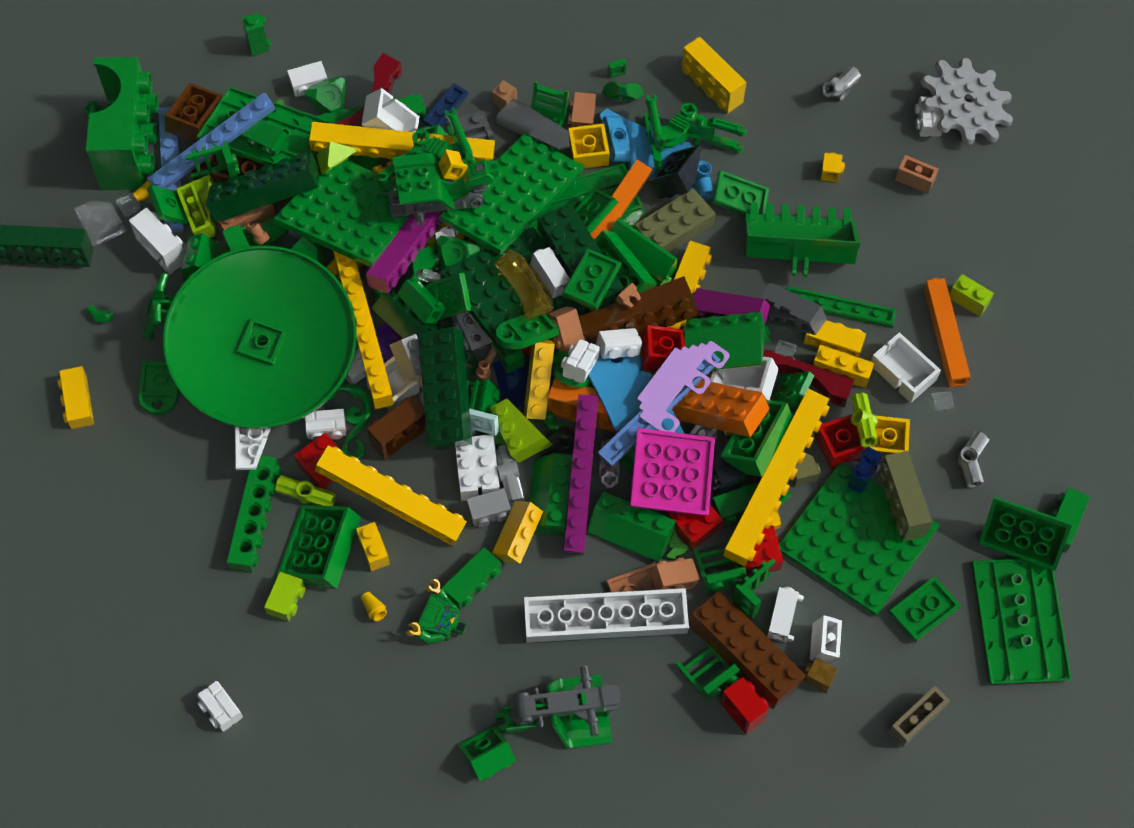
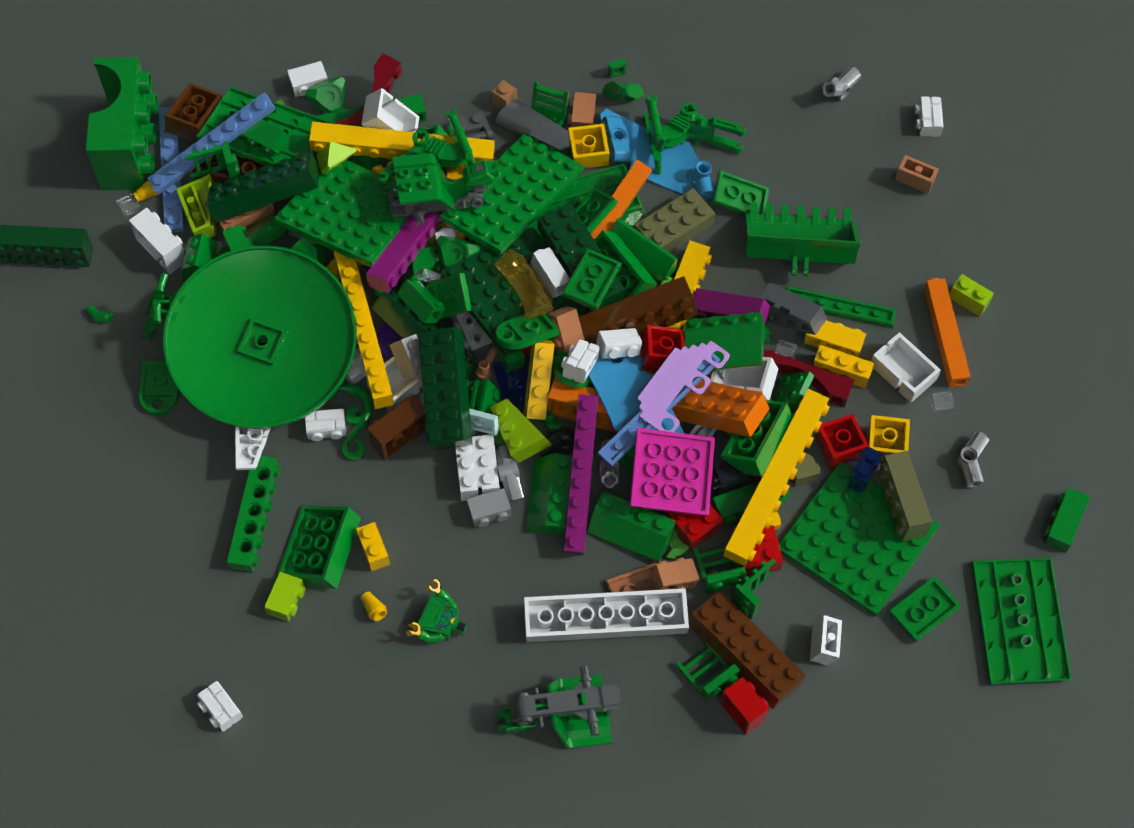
yellow brick [58,366,94,429] -> none
clear slope [74,200,127,247] -> none
green plant [84,101,102,117] -> none
green plate [147,185,189,225] -> none
green brick [241,13,271,57] -> none
nougat brick [244,222,270,245] -> none
lime piece [275,475,336,506] -> none
red brick [294,433,344,489] -> none
yellow brick [315,446,467,546] -> none
dark blue plate [423,83,468,128] -> none
yellow brick [438,149,468,180] -> none
green brick [442,547,502,610] -> none
green slope [458,725,516,781] -> none
yellow brick [492,501,543,564] -> none
nougat tile [616,283,641,309] -> none
black slope [649,145,702,199] -> none
yellow brick [681,36,747,114] -> none
white brick [767,587,804,643] -> none
pearl gold brick [804,659,838,693] -> none
yellow brick [820,153,845,183] -> none
lime piece [851,392,877,448] -> none
dark tan brick [888,686,950,747] -> none
light grey plate [920,58,1013,145] -> none
green slope [979,496,1073,571] -> none

